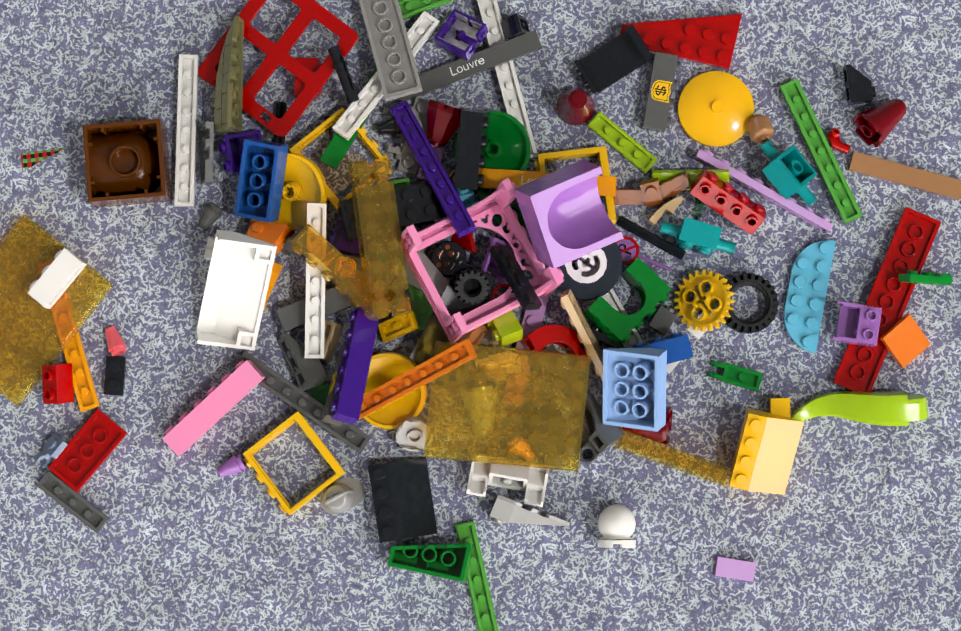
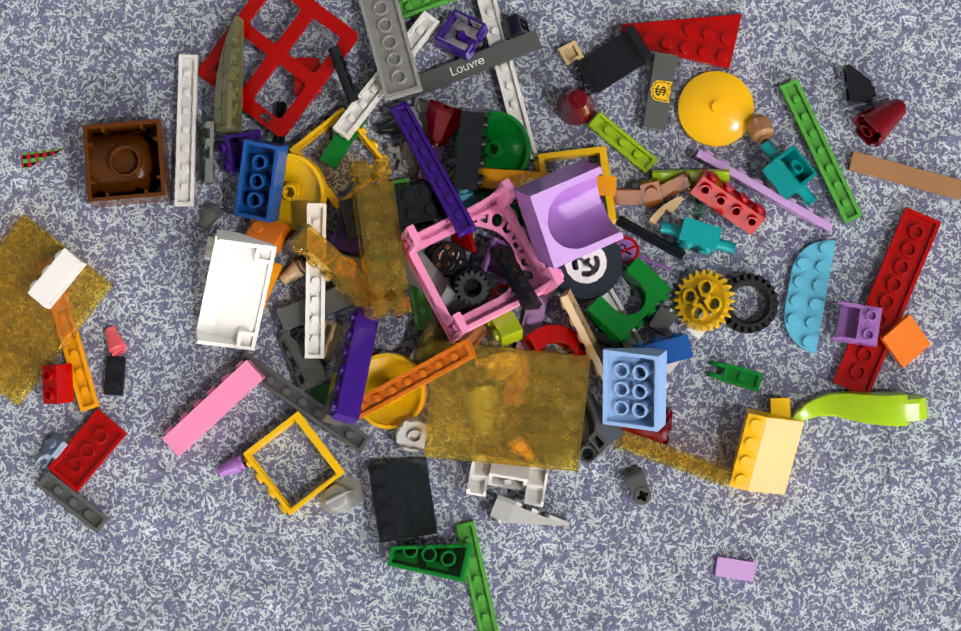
yellow plate [378,310,419,343] -> none
white tile [597,504,636,548] -> none
red arm [827,128,851,154] -> none
green hinge [898,270,953,285] -> none
none -> tan cone [279,259,306,285]
none -> tan plate [558,40,584,66]
none -> dark grey piece [623,467,651,505]

